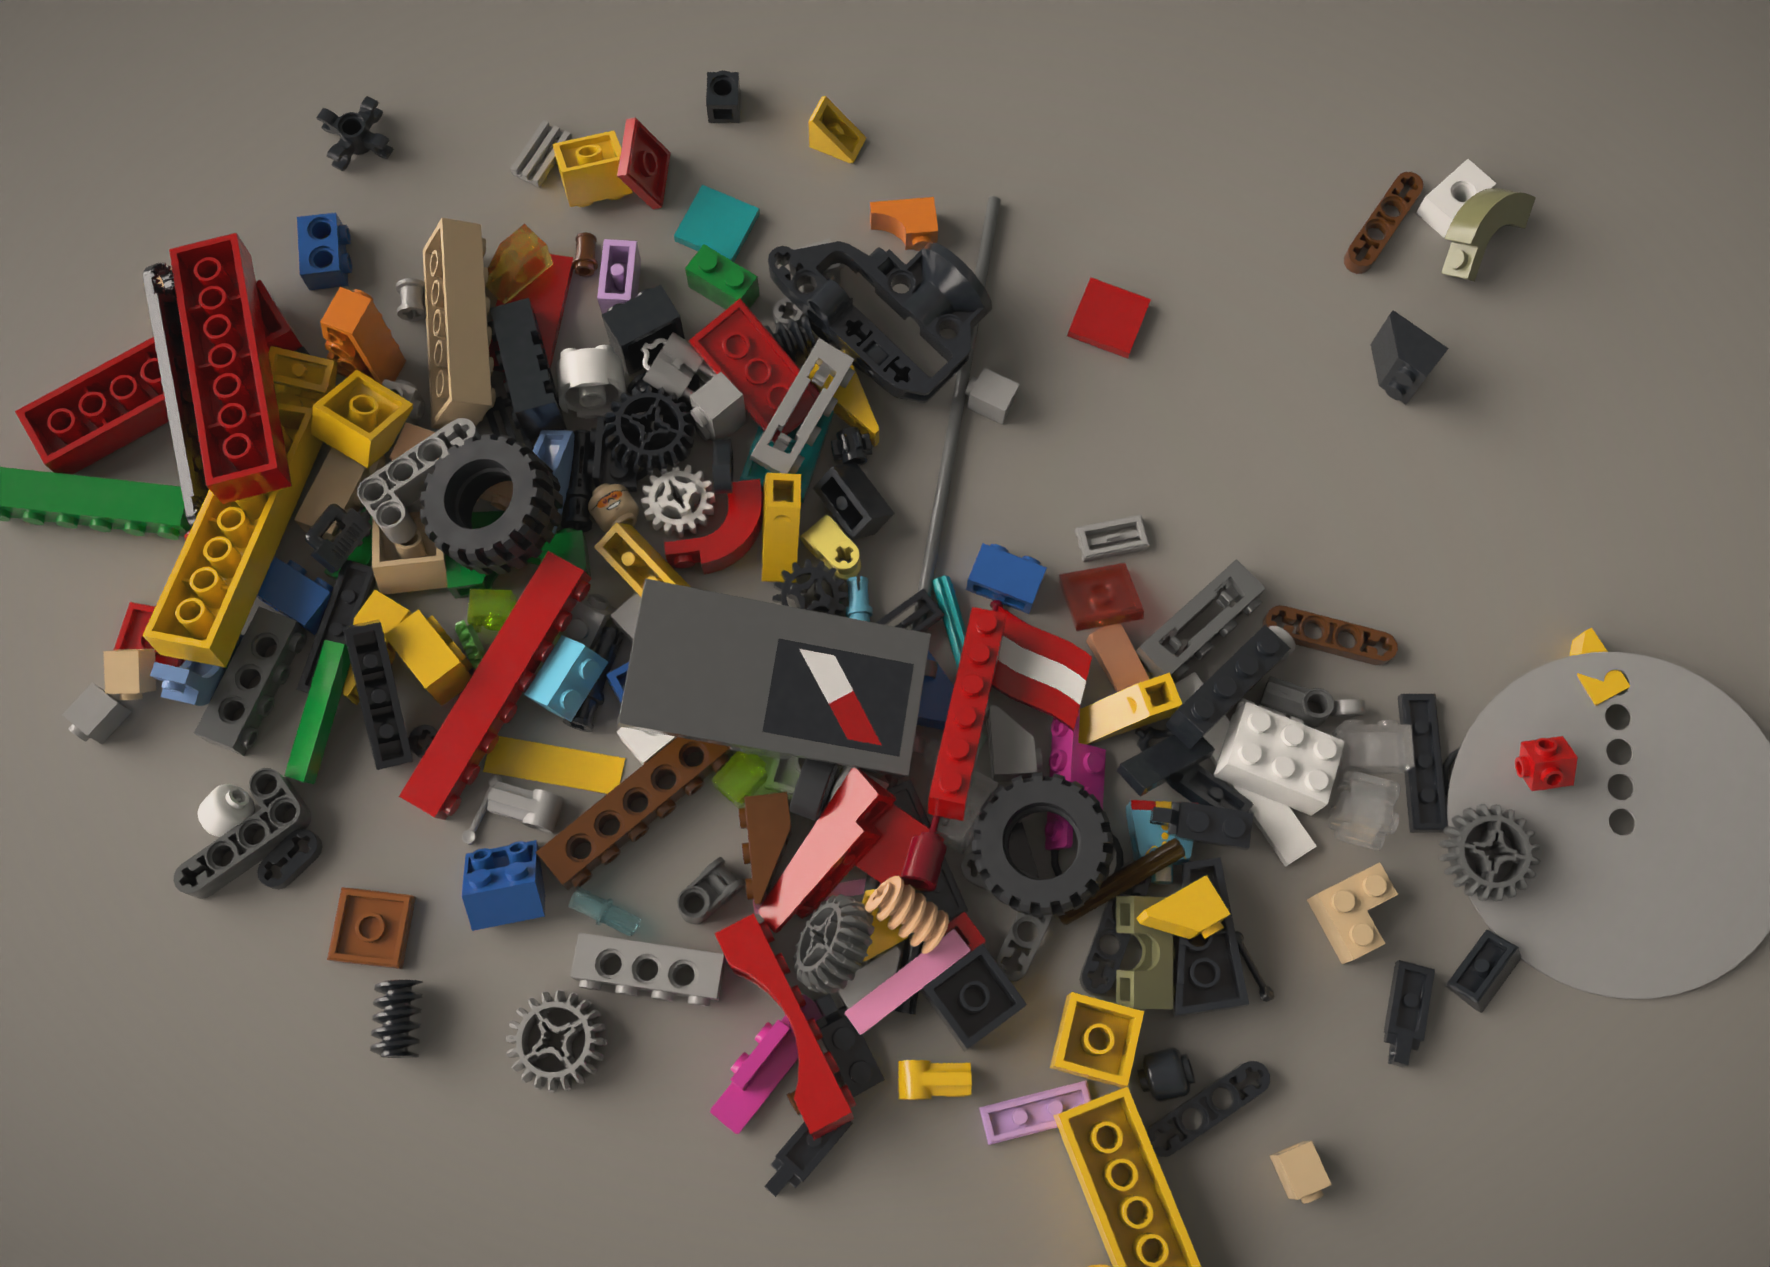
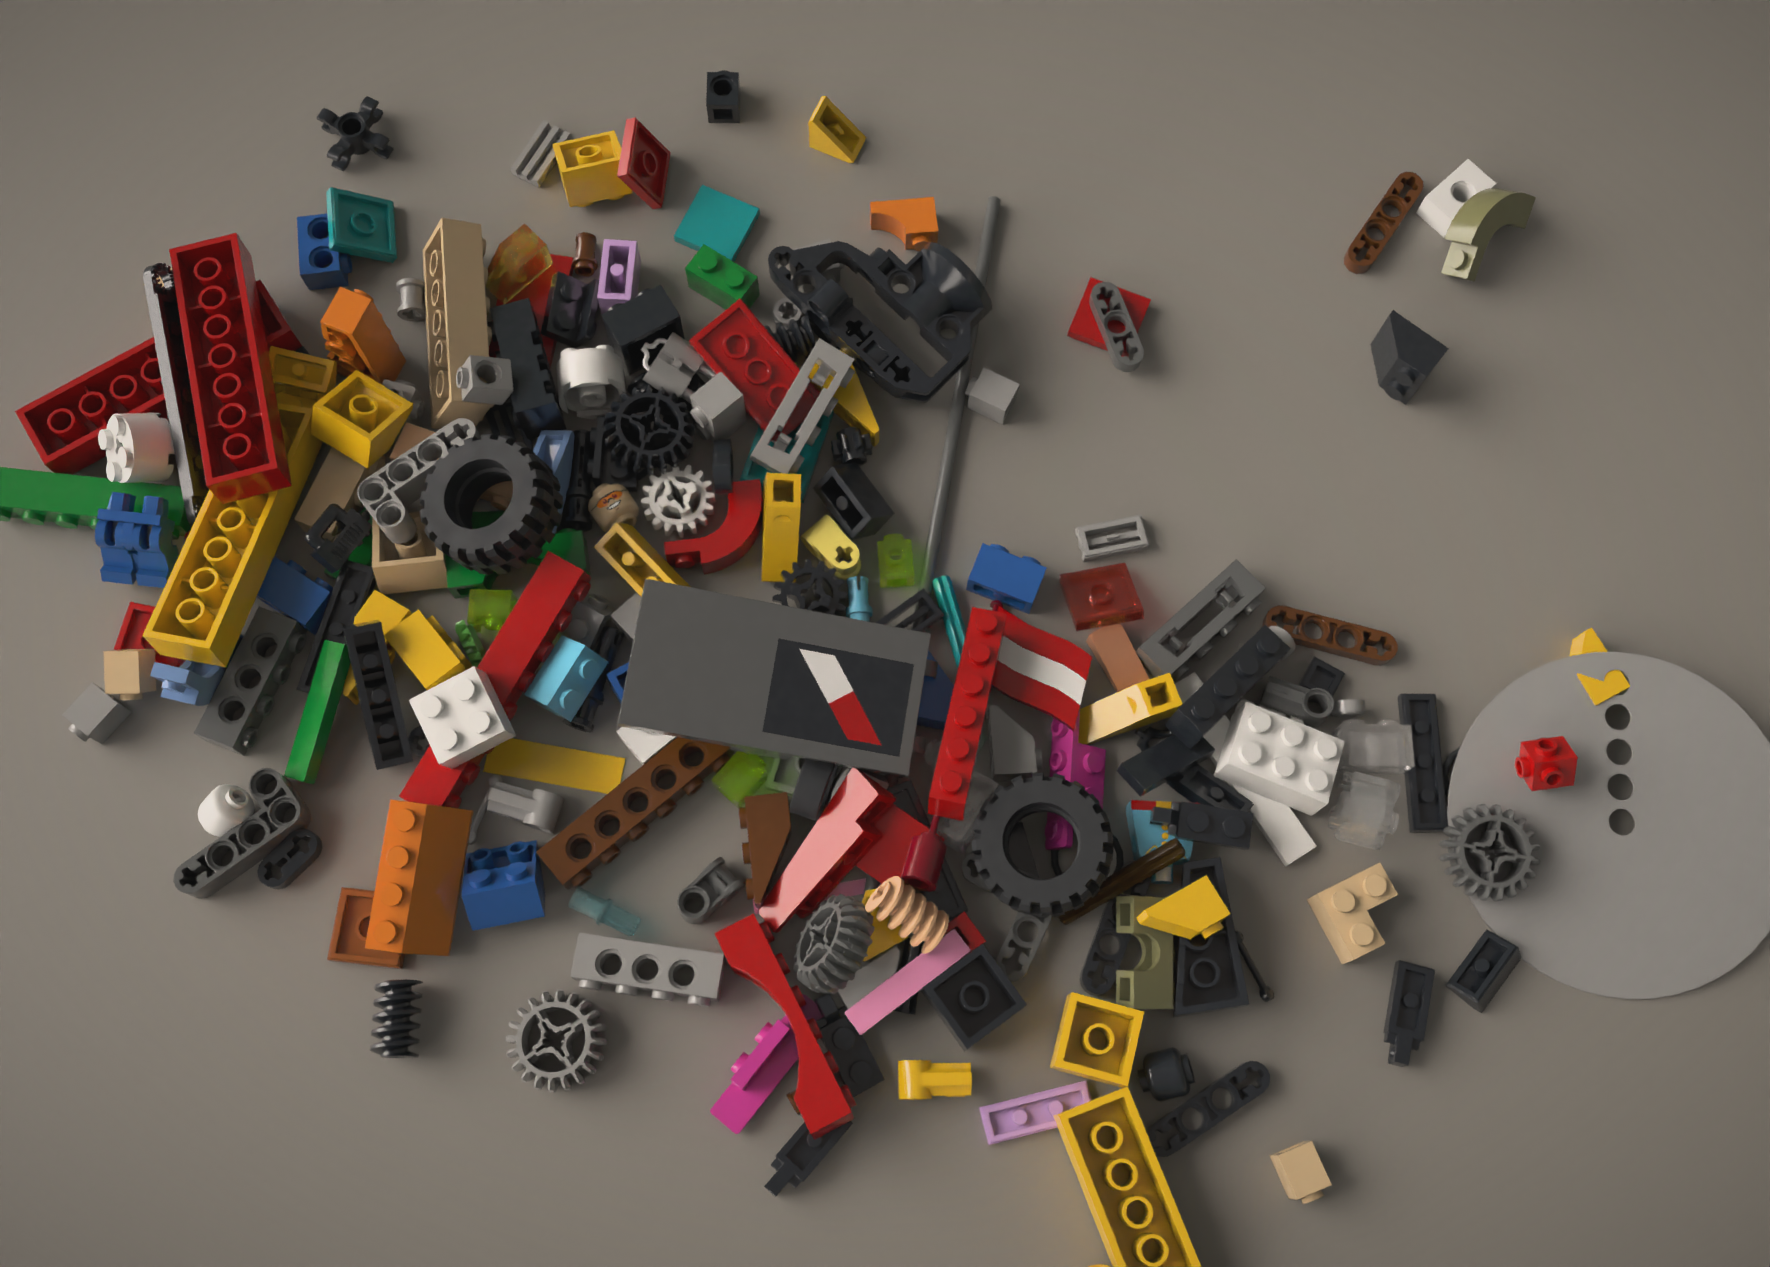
none -> blue hips [95,492,179,588]
none -> white brick [98,413,175,483]
none -> teal tile [326,187,397,263]
none -> orange slope [365,799,473,956]
none -> white brick [409,666,516,769]
none -> light grey brick [456,355,513,405]
none -> black bracket [540,271,600,348]
none -> clear neon green brick [877,533,915,588]
none -> dark grey beam [1089,282,1144,372]
none -> black tile [1298,656,1345,697]

